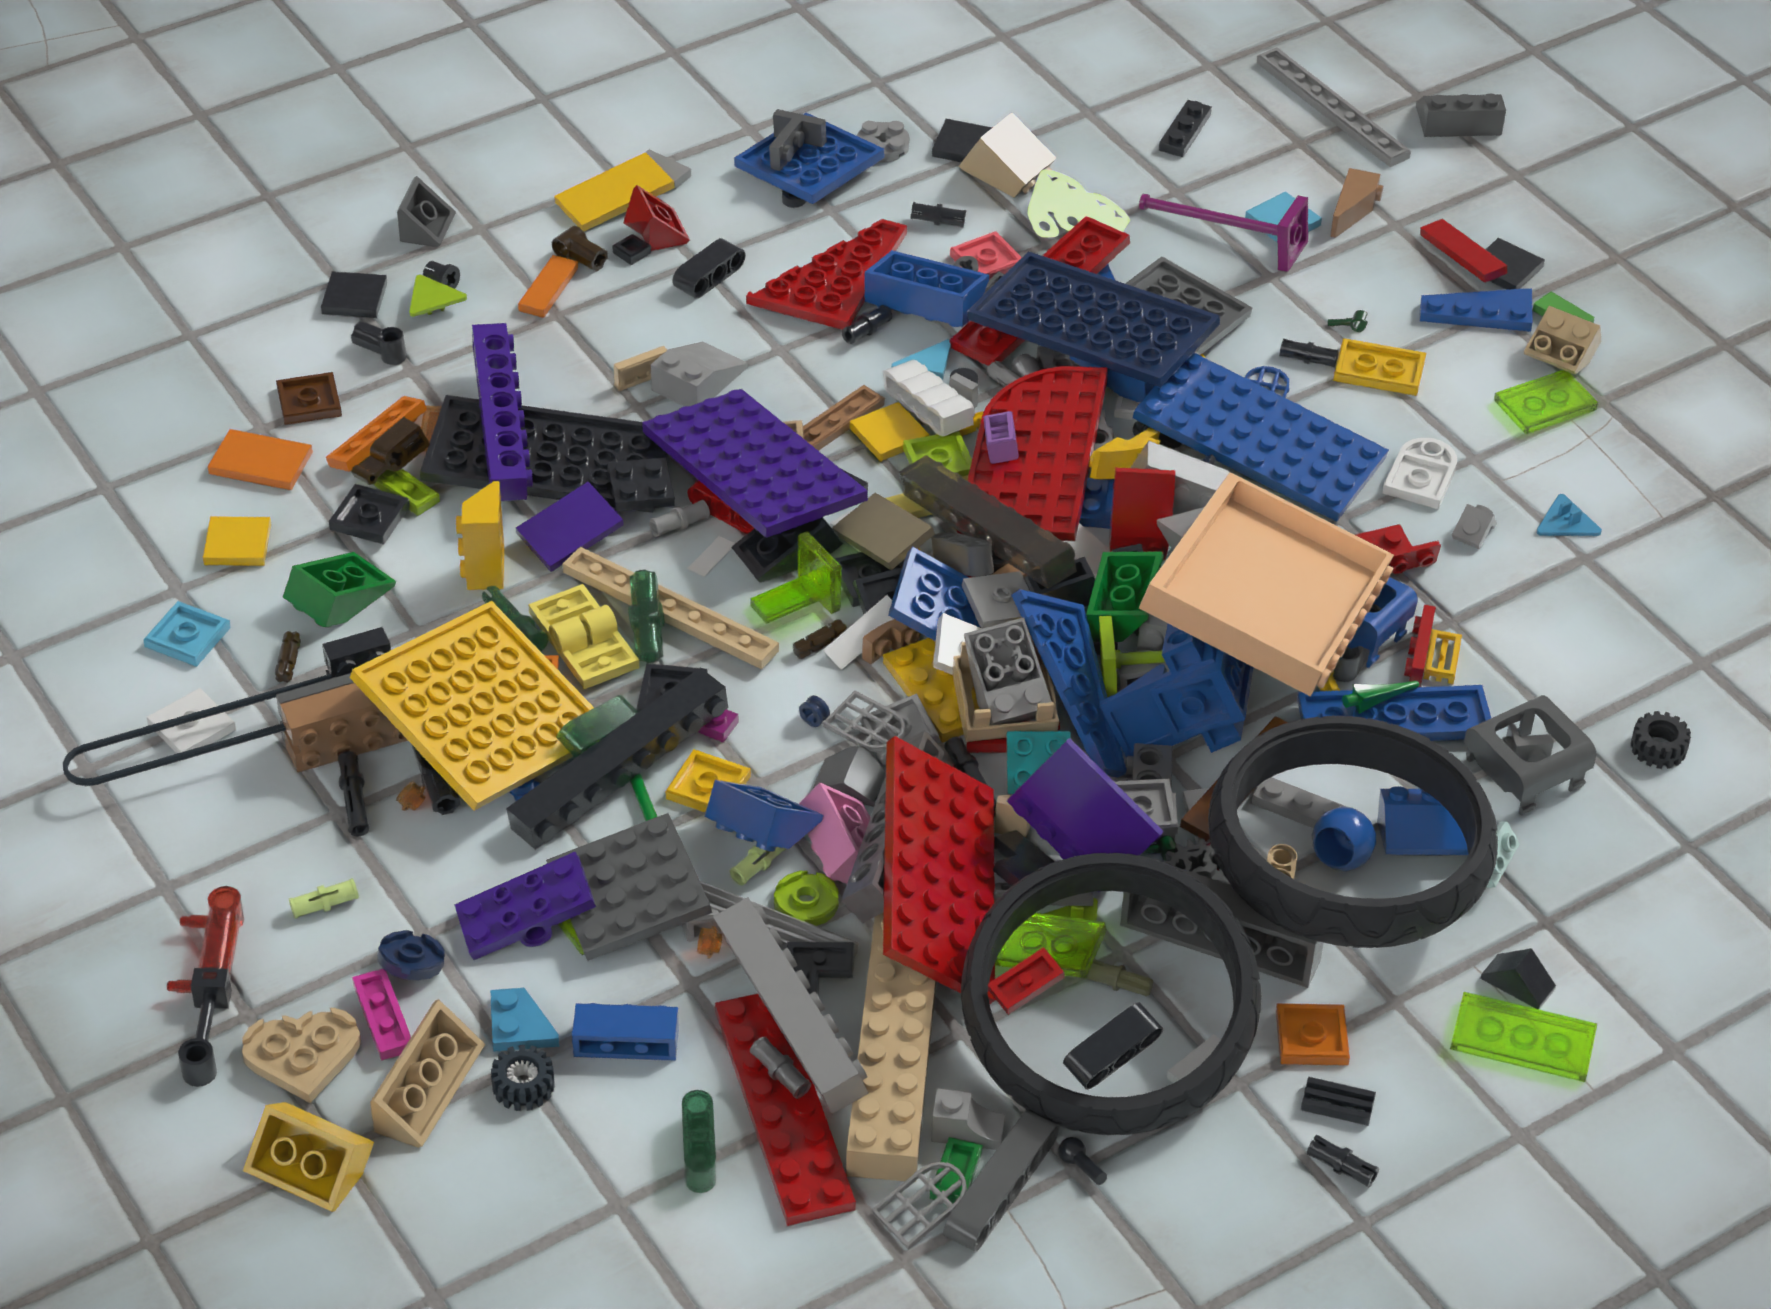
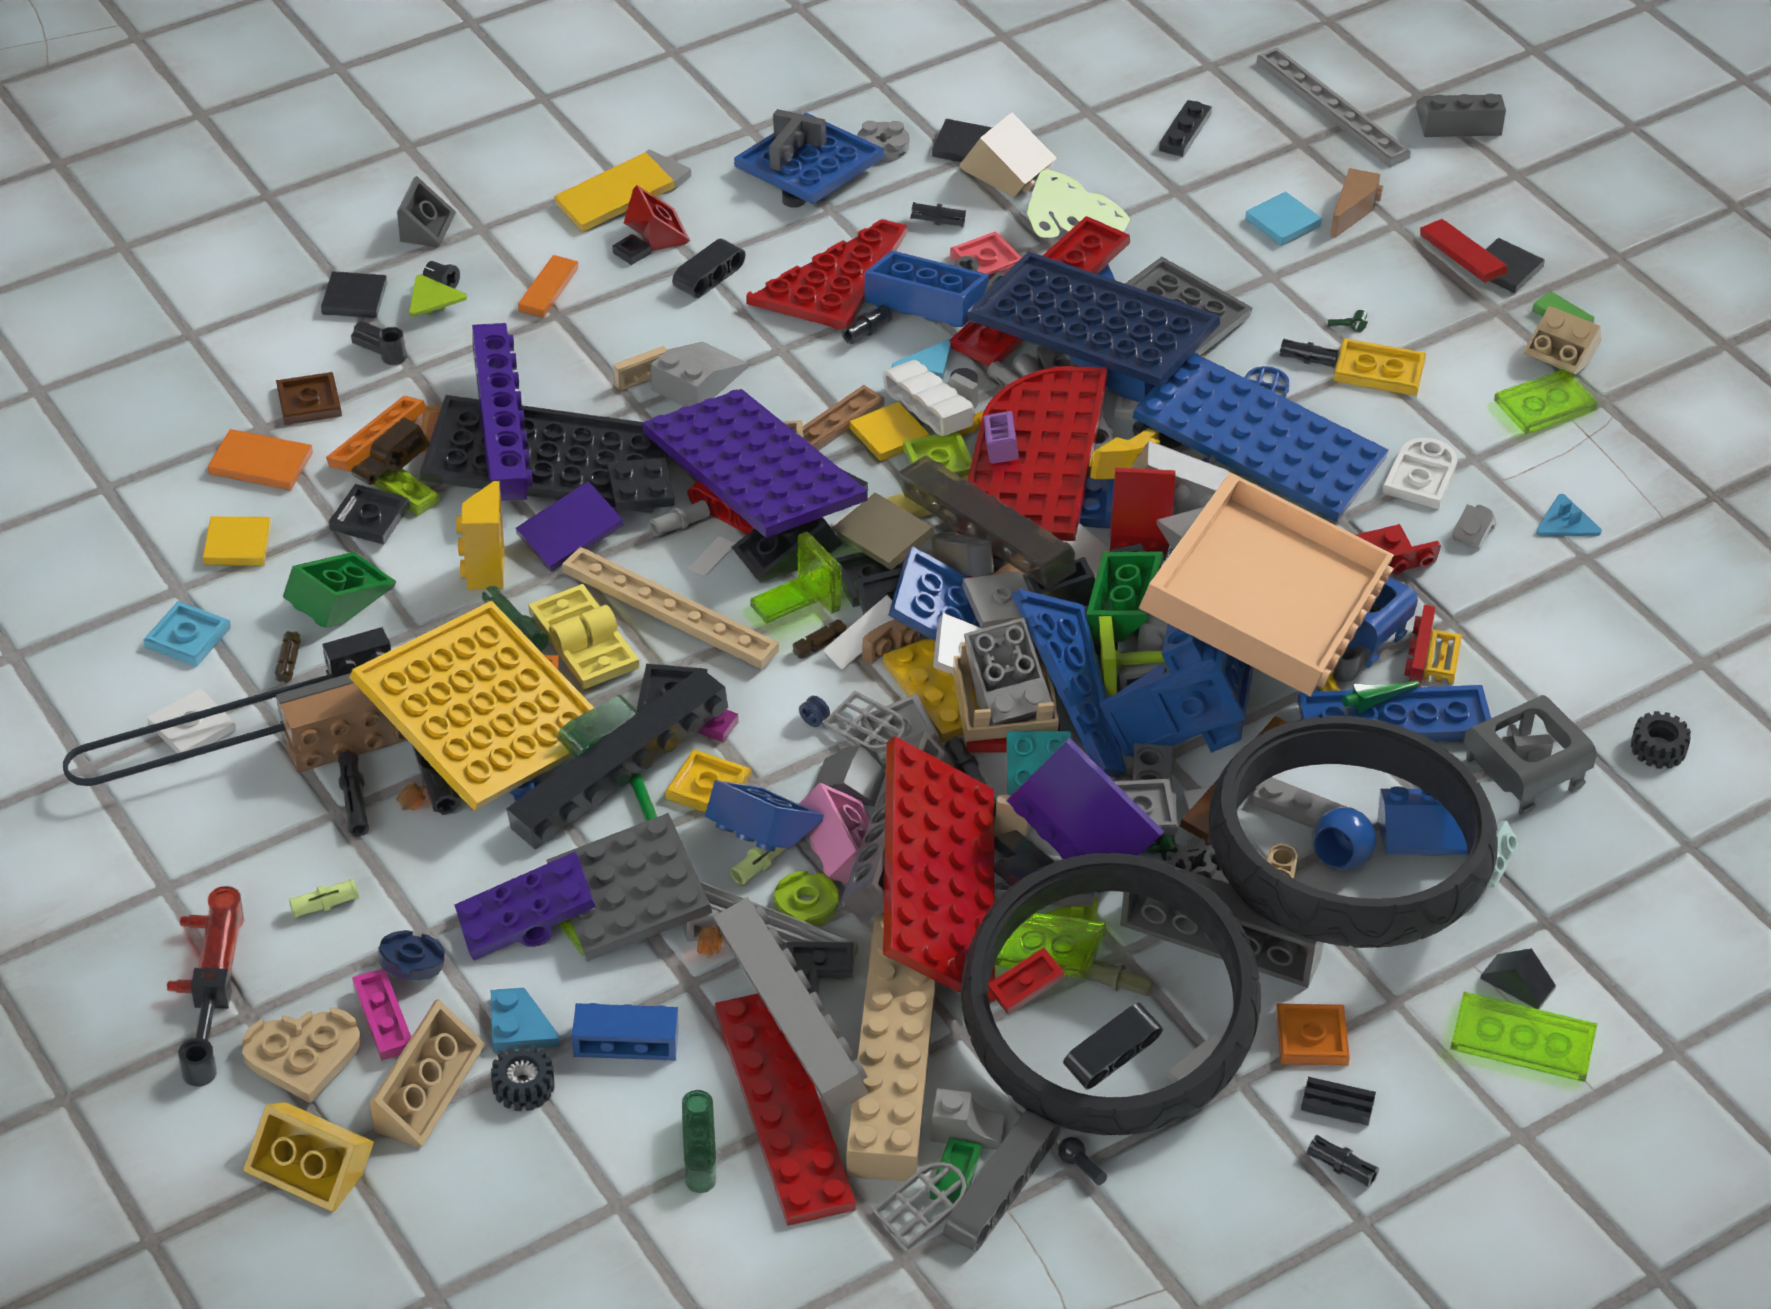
dark brown piece [551,226,608,271] -> none
clear green piece [628,569,665,663] -> none
flat silver pin [750,1036,811,1099] -> none
magenta tile [1139,193,1308,272] -> none
blue wing [1420,288,1533,332] -> none

